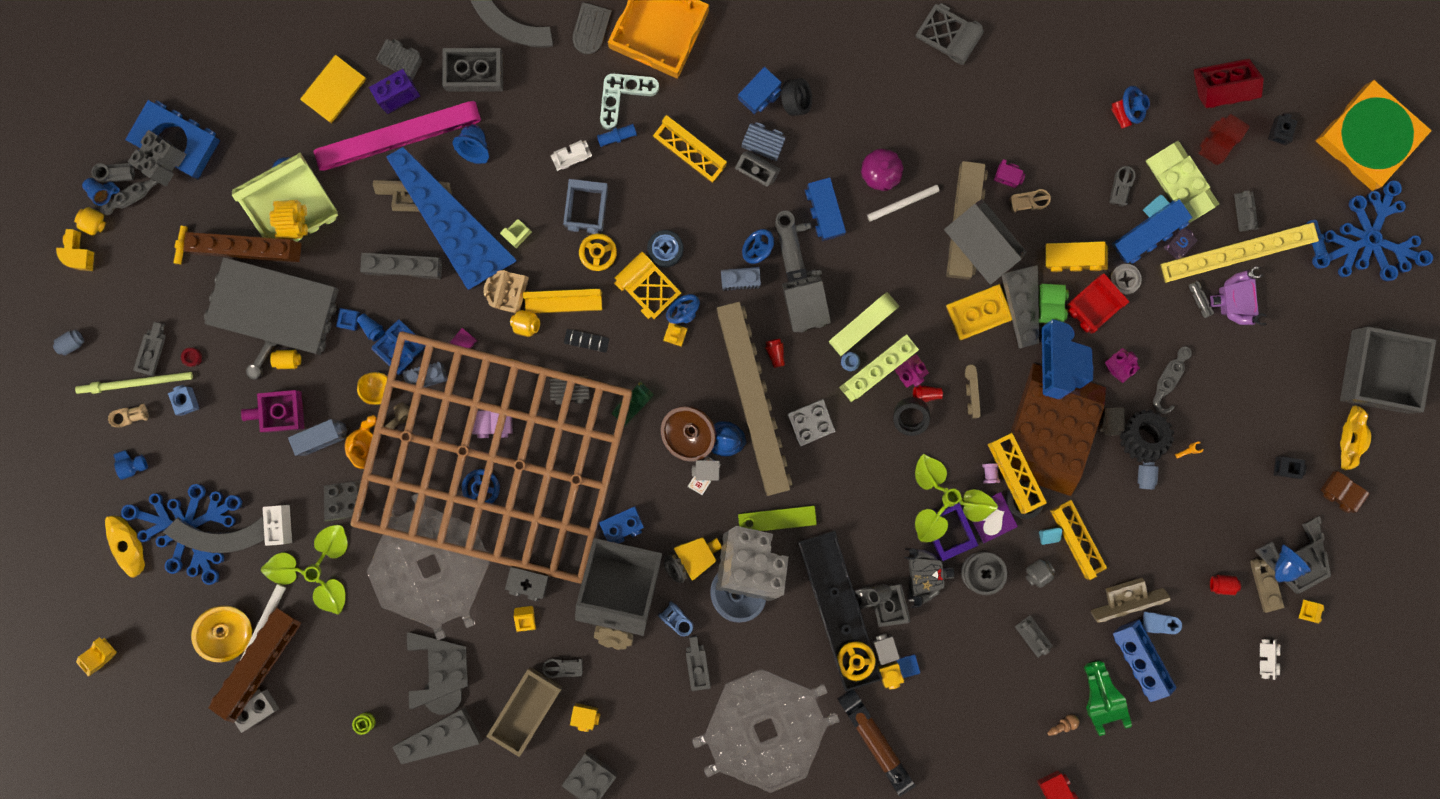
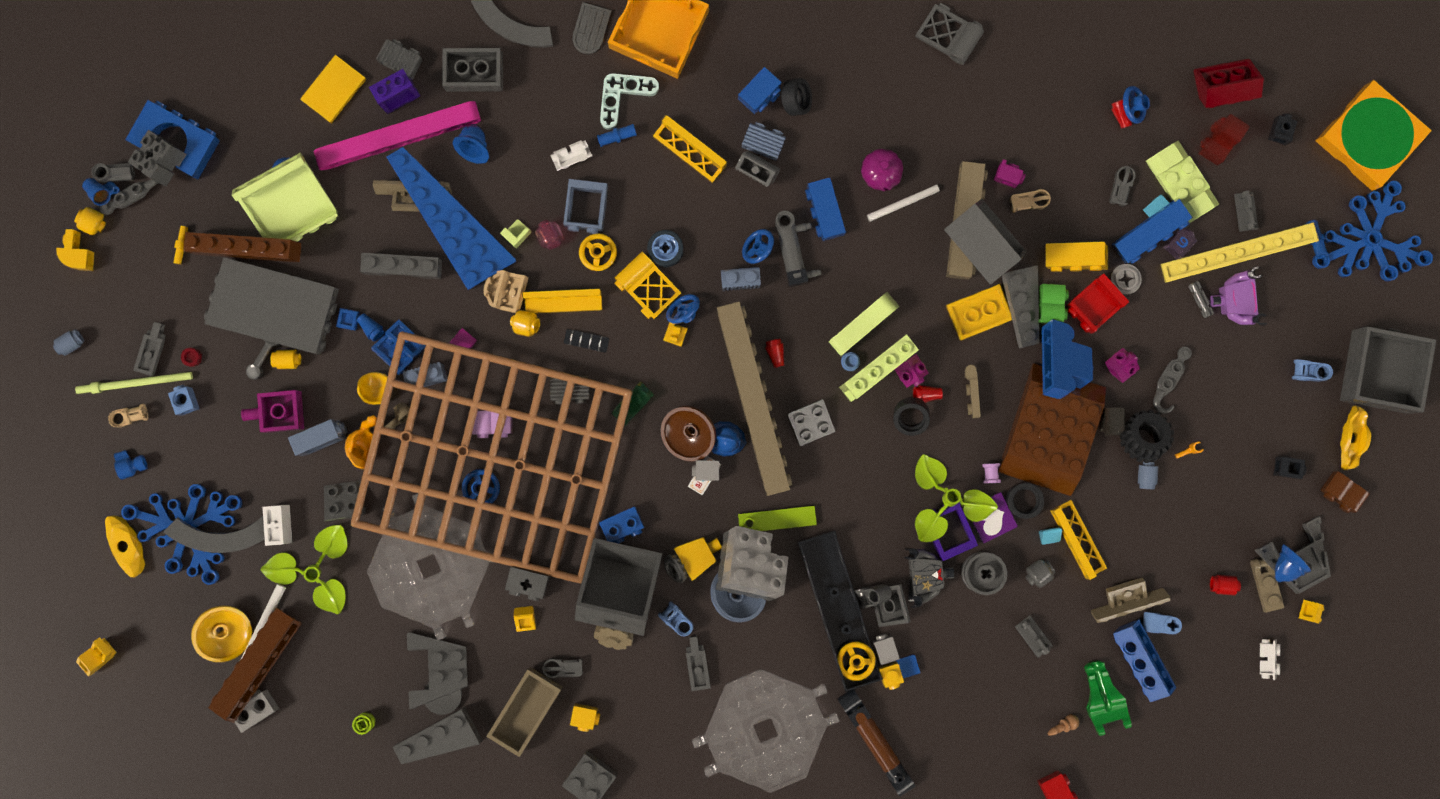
yellow brick [269,200,308,239] -> none
dark grey brick [782,275,831,332] -> none
yellow fence [987,433,1047,514] -> none
none -> clear pink head [535,220,563,250]
none -> medium blue piece [1292,360,1333,382]

